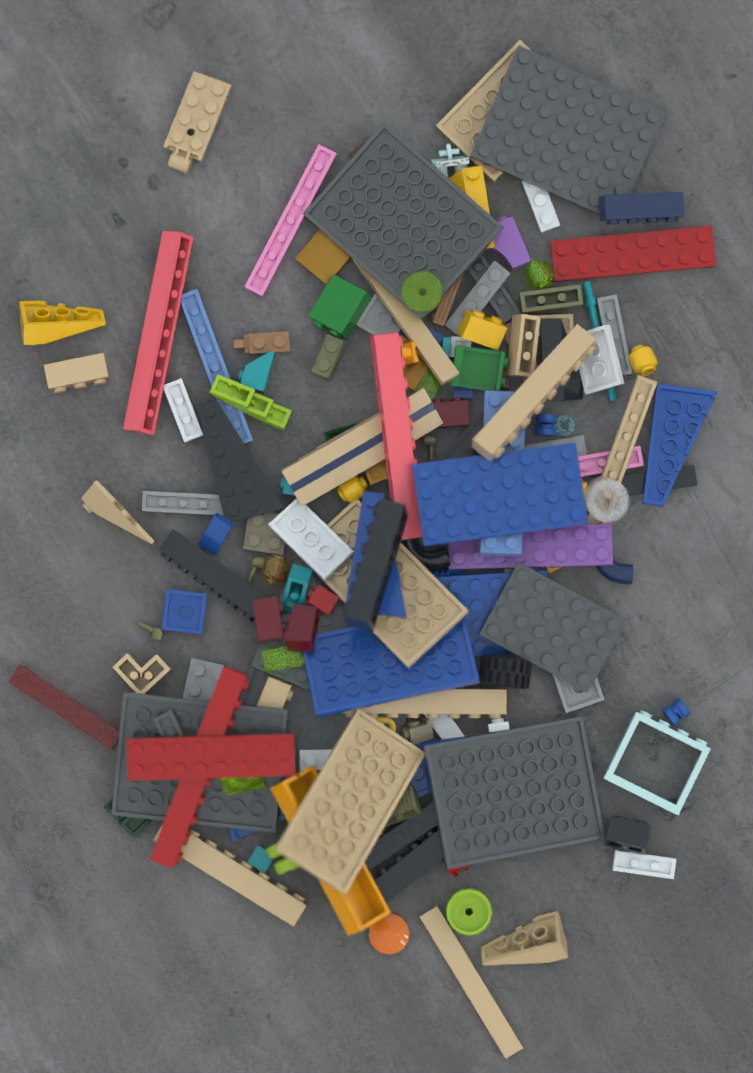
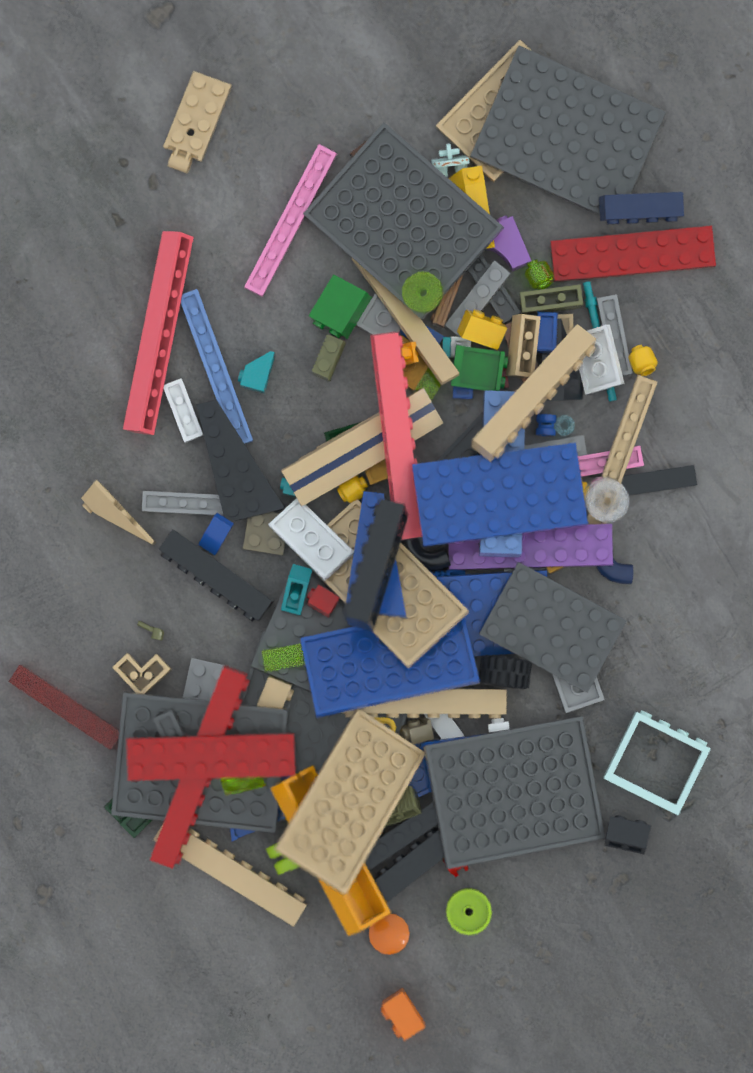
yellow wedge [19,301,106,345] -> none
tan brick [44,353,110,393] -> none
blue plate [162,589,208,635] -> none
lime slope [210,374,292,431] -> none
medium nougat hinge [233,331,290,355] -> none
olive hand [246,556,265,583] -> none
teal tile [247,845,273,873] -> none
dark red brick [253,597,286,644] -> none
clear yellow head [260,554,289,585] -> none
dark red brick [284,605,319,652] -> none
pearl gold slope [294,229,352,285] -> none
white plate [300,749,333,771] -> none
tan tile [420,906,523,1059] -> none
olive hand [423,434,436,462] -> none
dark red brick [431,397,470,429] -> none
tan wedge [481,911,568,966] -> none
white plate [521,180,560,233] -> none
white tile [612,850,676,879] -> none
blue wing [642,384,718,507] -> none
blue wheel [662,698,691,726] -> none
none -> orange brick [381,988,425,1041]
none -> blue tile [537,312,558,353]

